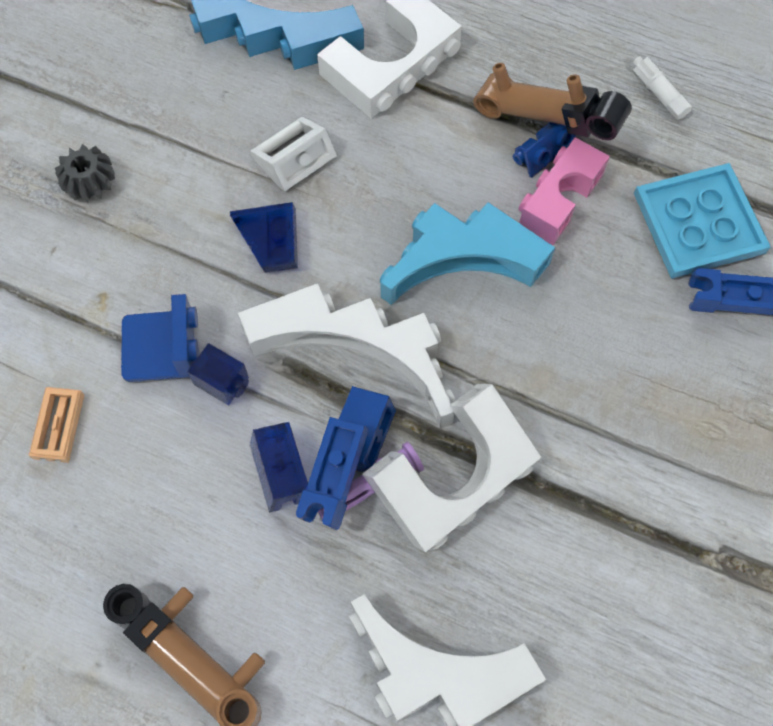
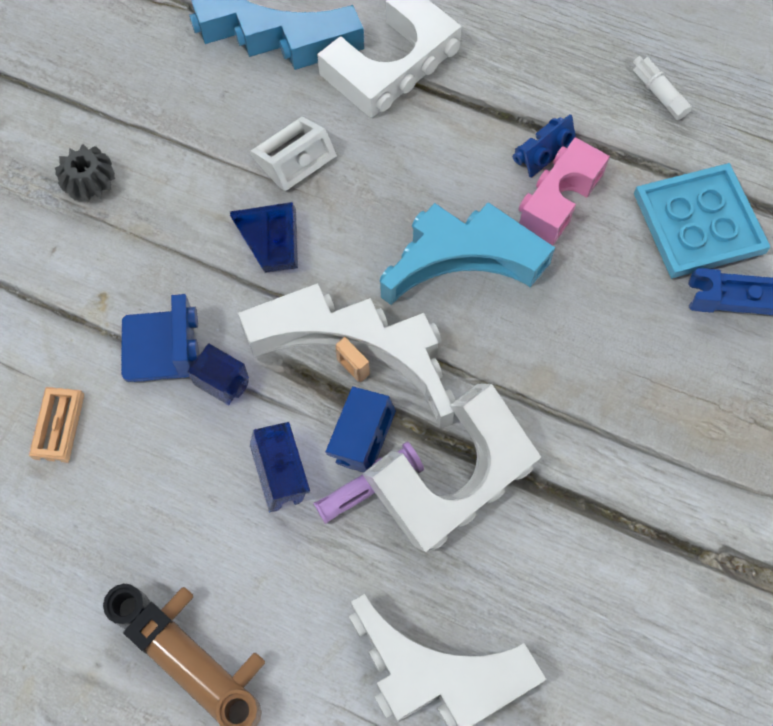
blue plate [296,417,369,530] -> none
medium nougat piece [473,63,632,140] -> none
none -> light nougat tile [335,337,370,383]

